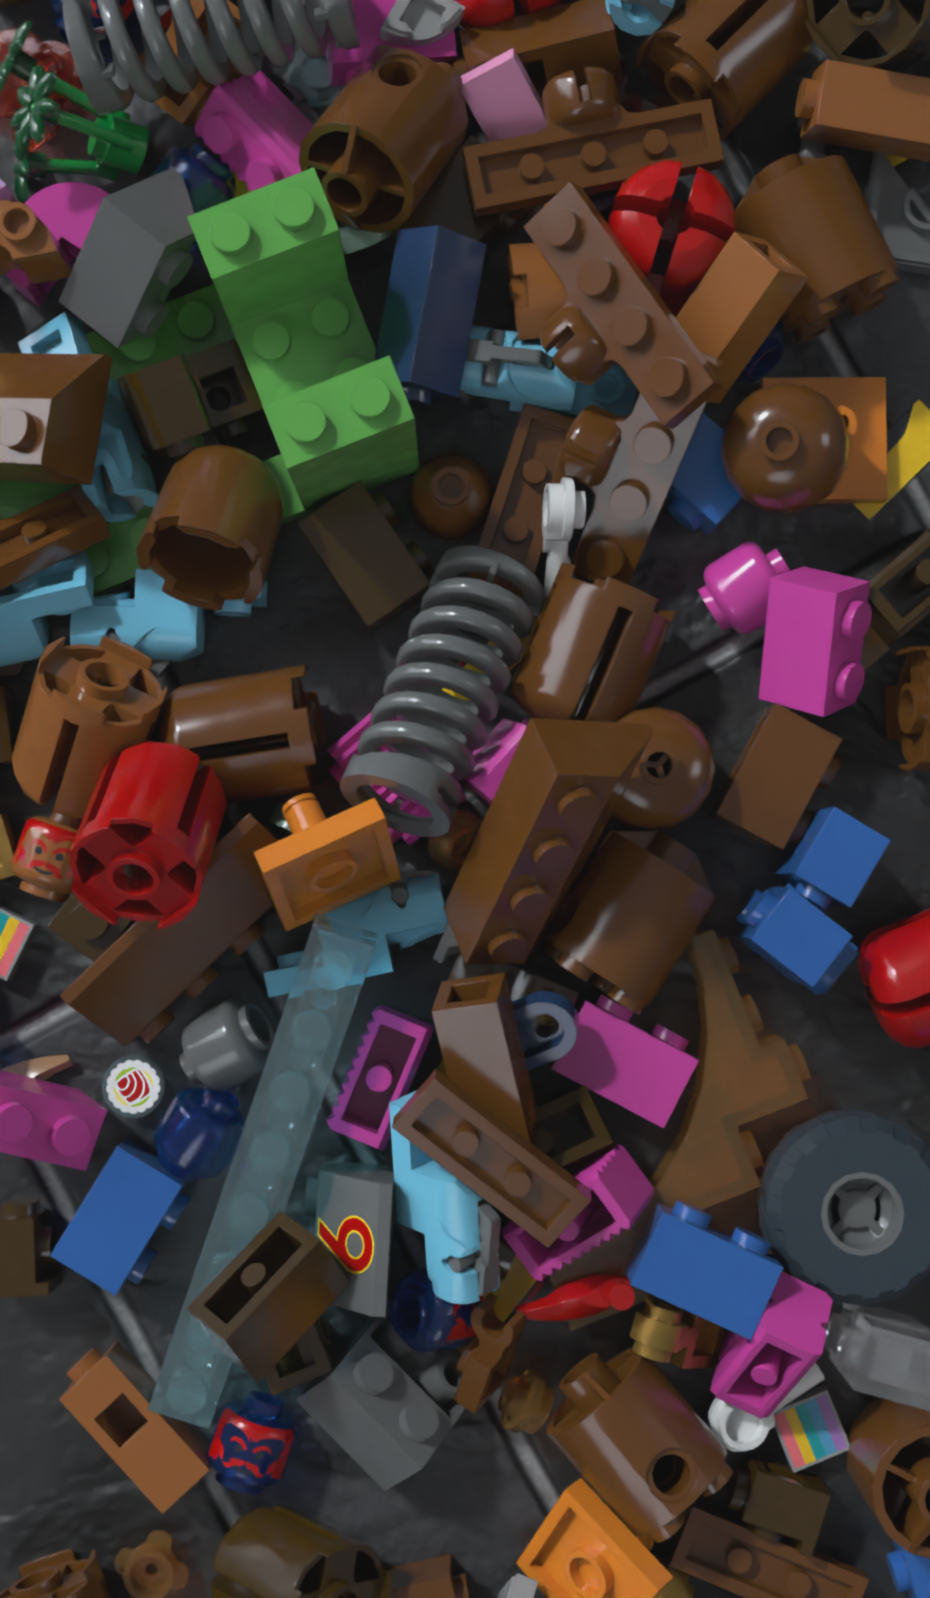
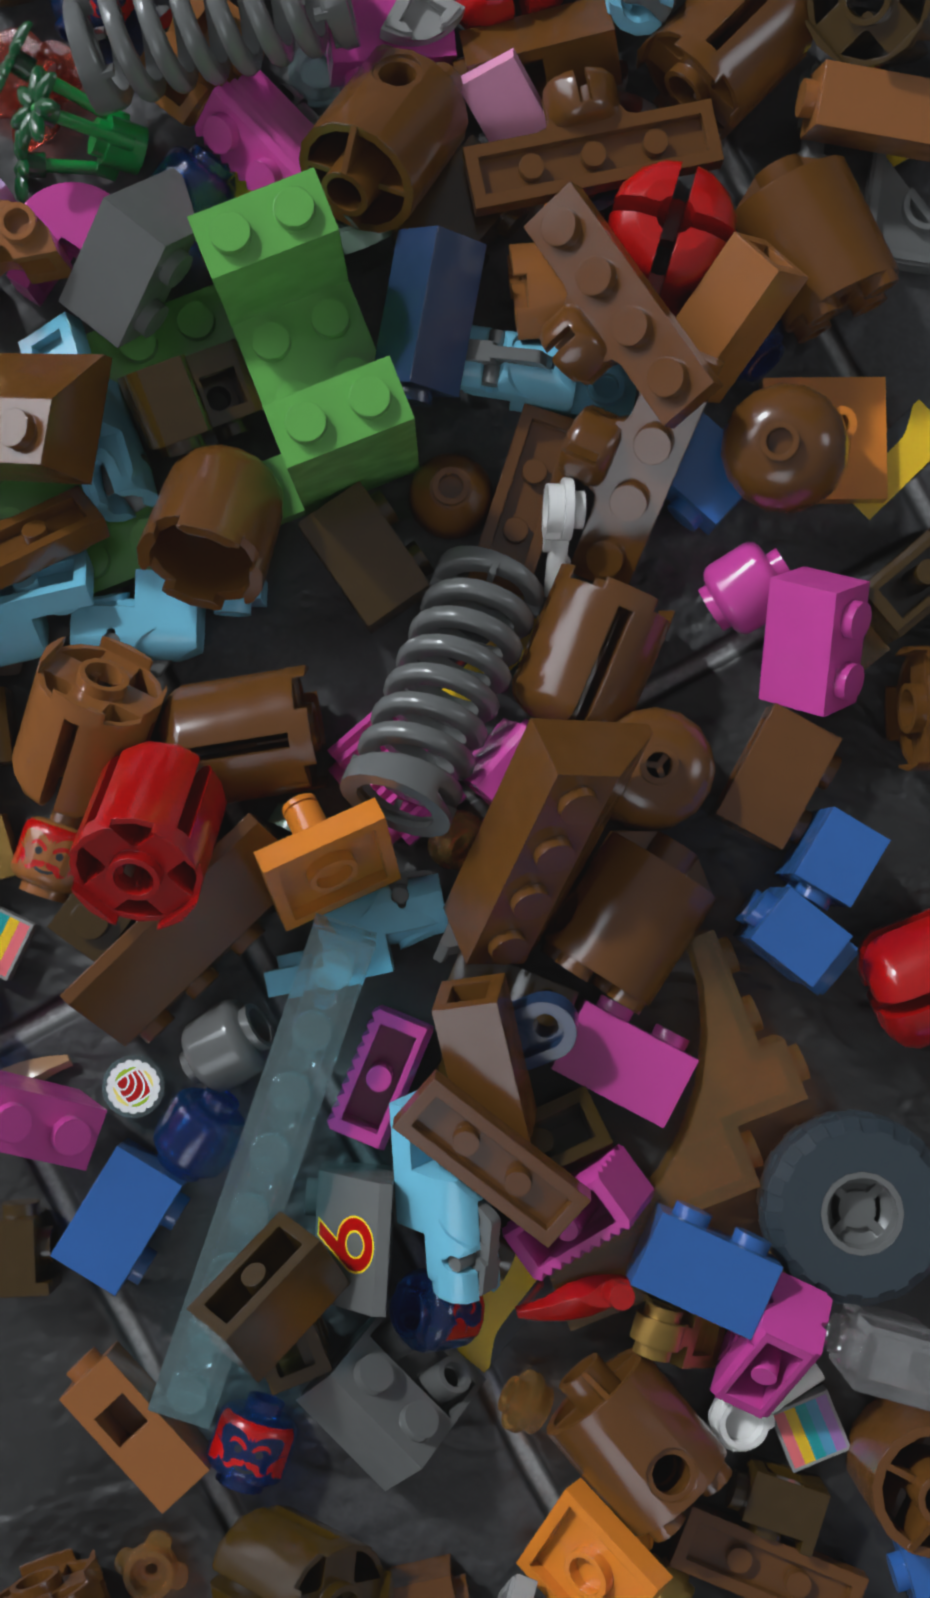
reddish brown plate [454,1292,526,1414] -> none

